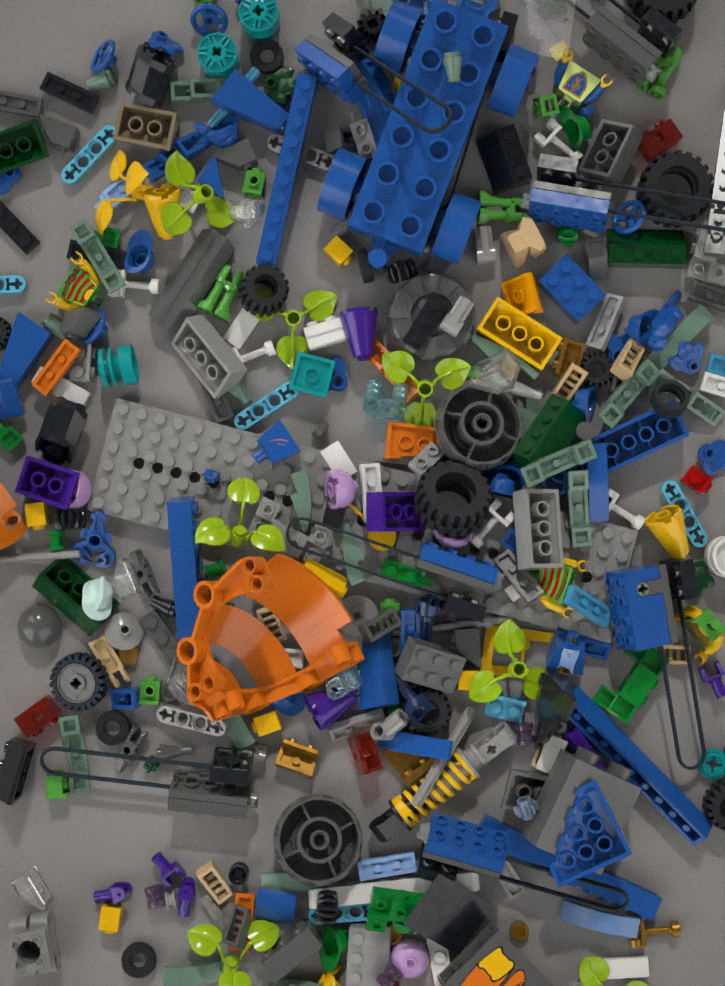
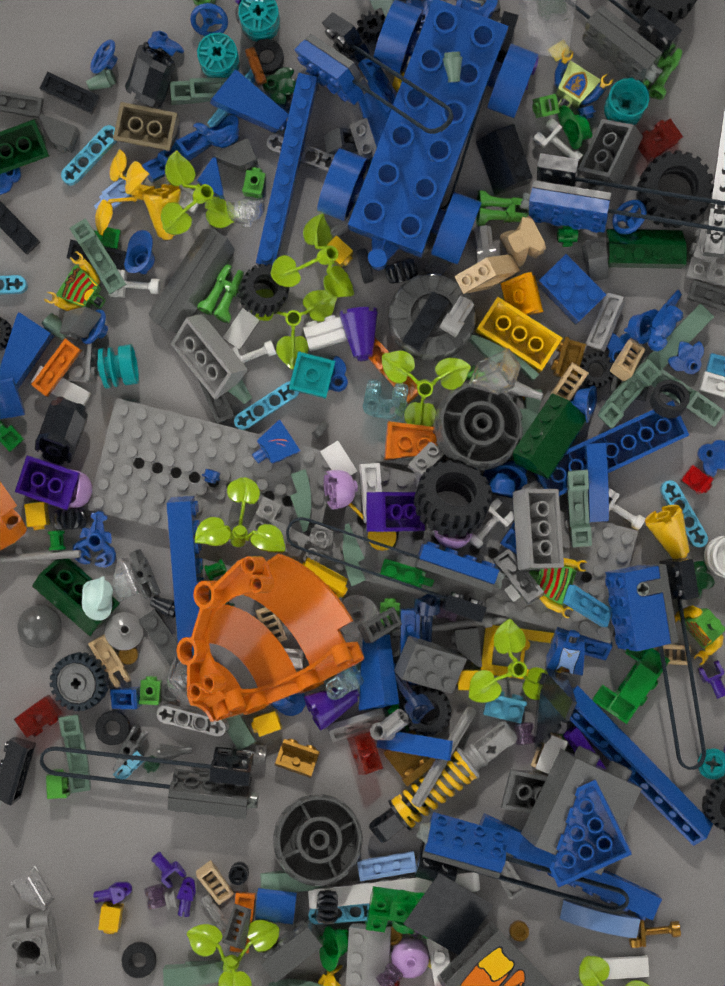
sand blue gear [513,796,540,821] -> none
sand green slope [520,439,597,488] -> none
dark grey tile [575,421,596,441] -> none
none -> medium azure piece [113,751,144,784]
none -> dark orange axle [245,47,267,85]
none -> lime plant [271,214,354,297]
none -> tan piece [455,254,520,294]
none -> teal wheel [604,78,650,125]

